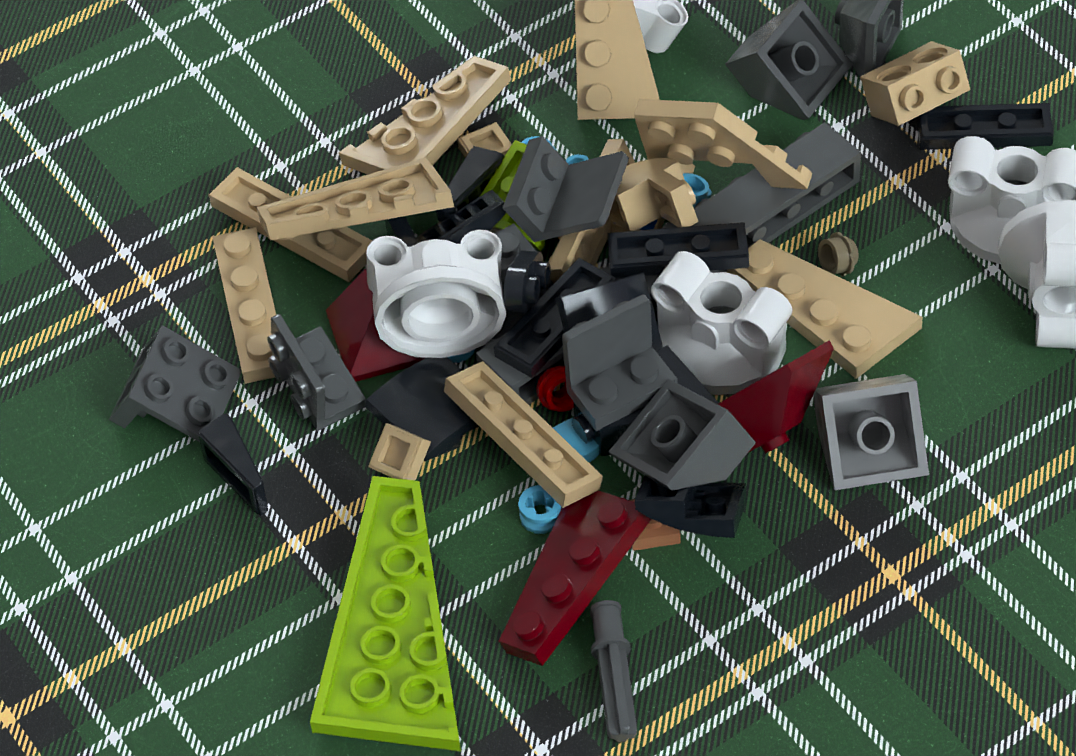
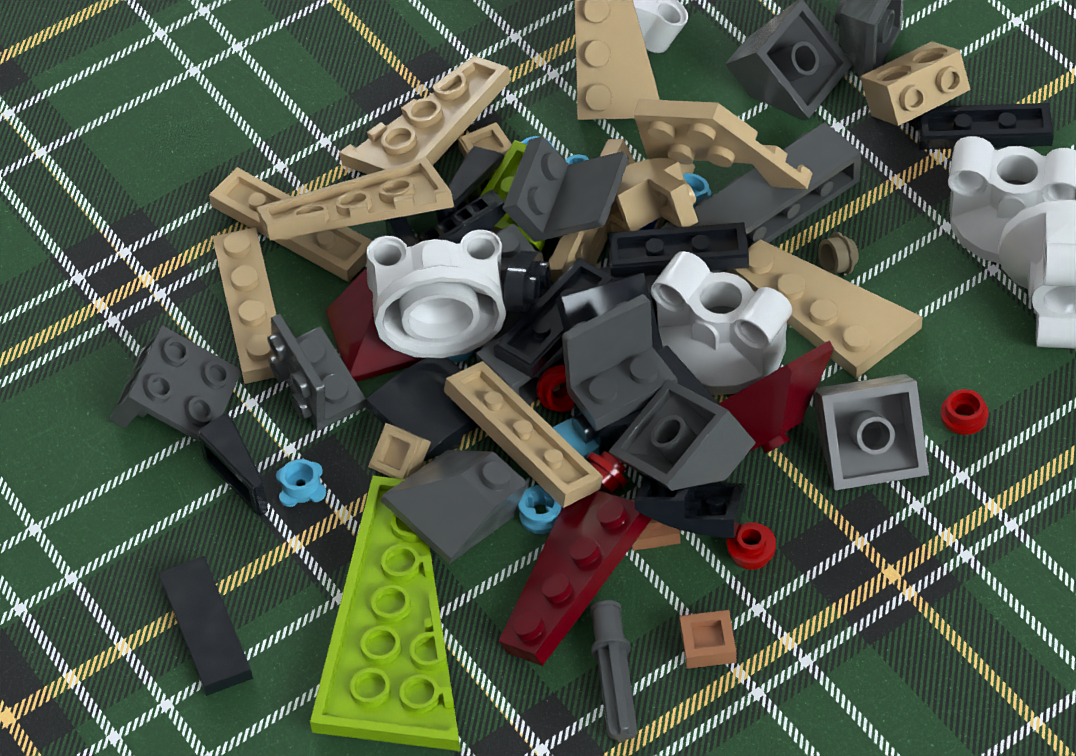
none -> black tile [158,556,253,696]
none -> medium azure plate [276,459,326,507]
none -> dark grey slope [381,450,528,564]
none -> red plate [586,451,628,495]
none -> nougat plate [680,610,736,669]
none -> red plate [727,522,776,570]
none -> red plate [940,389,989,435]

